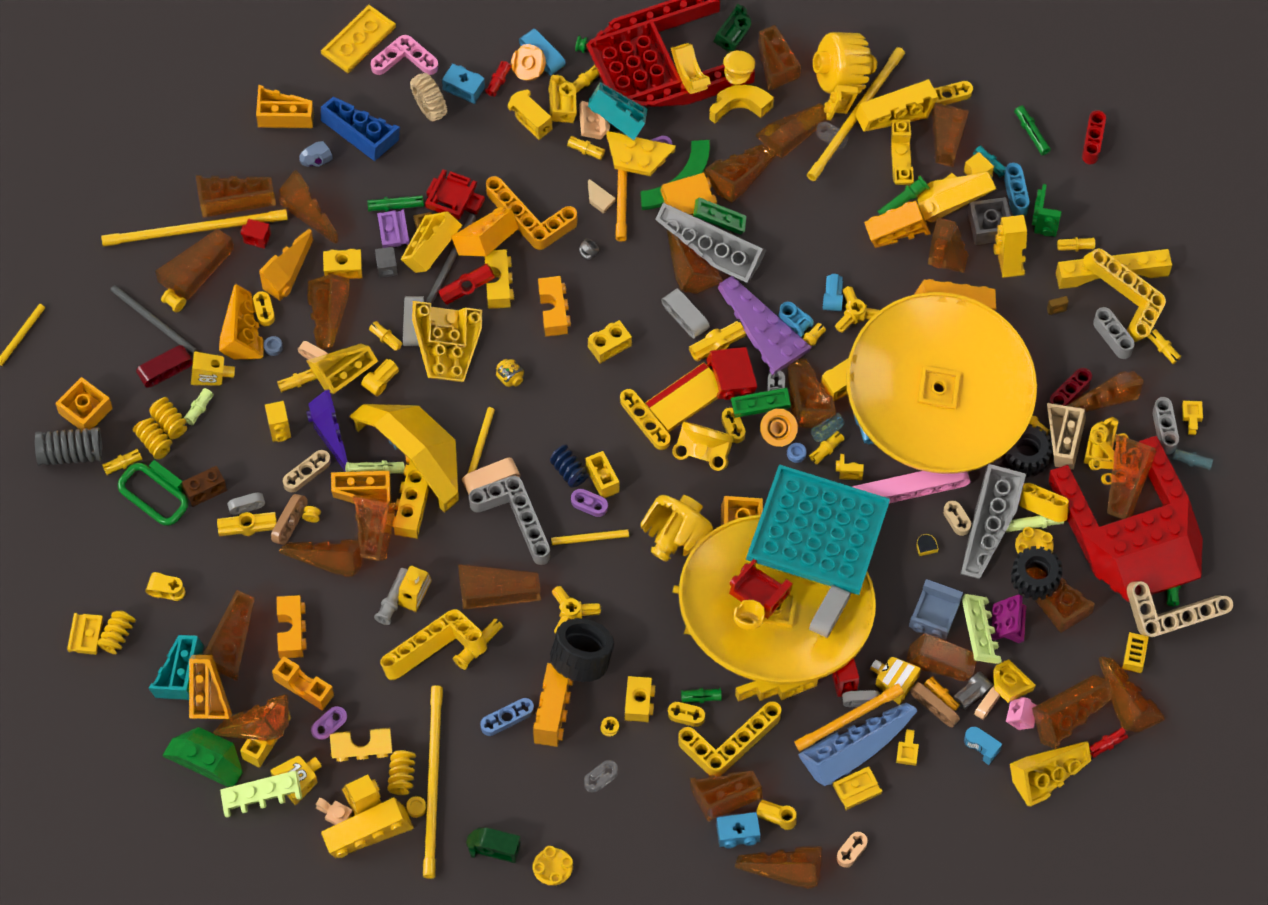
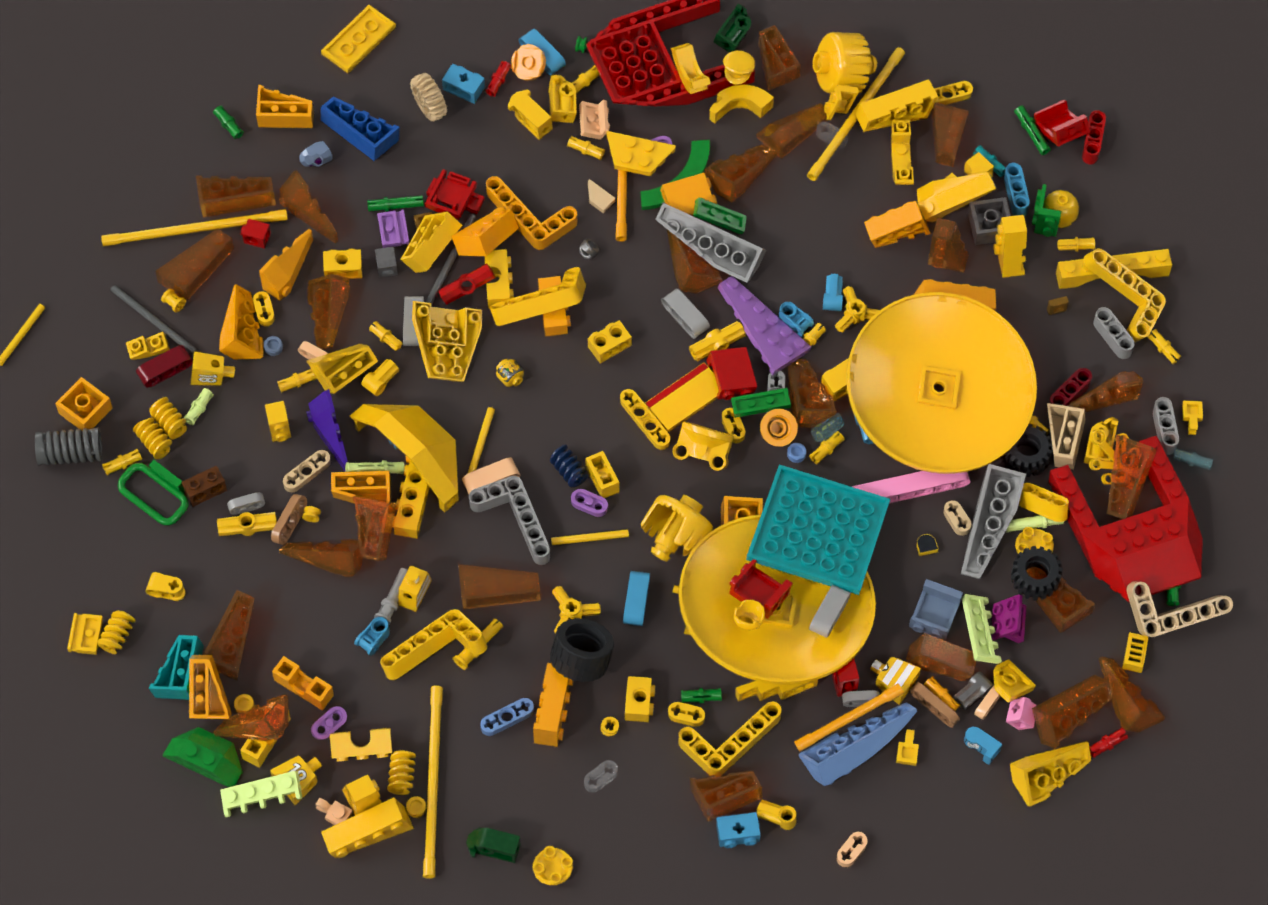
light orange arch [277,595,307,659] -> none
bright pink beam [371,35,438,75] -> none
teal wedge [588,82,647,140] -> none
clear orange wedge [735,847,822,888] -> none
yellow plate [833,766,882,810] -> none
yellow bracket [836,454,864,480] -> none
green pin [877,175,930,215] -> none
none -> yellow slope [126,332,170,360]
none -> green pin [213,105,244,140]
none -> yellow tile [234,694,255,715]
none -> dark azure piece [354,617,390,656]
none -> yellow beam [490,267,586,326]
none -> dark azure beam [623,571,650,626]
none -> red panel [1034,100,1090,147]
none -> yellow cylinder [1043,190,1079,228]

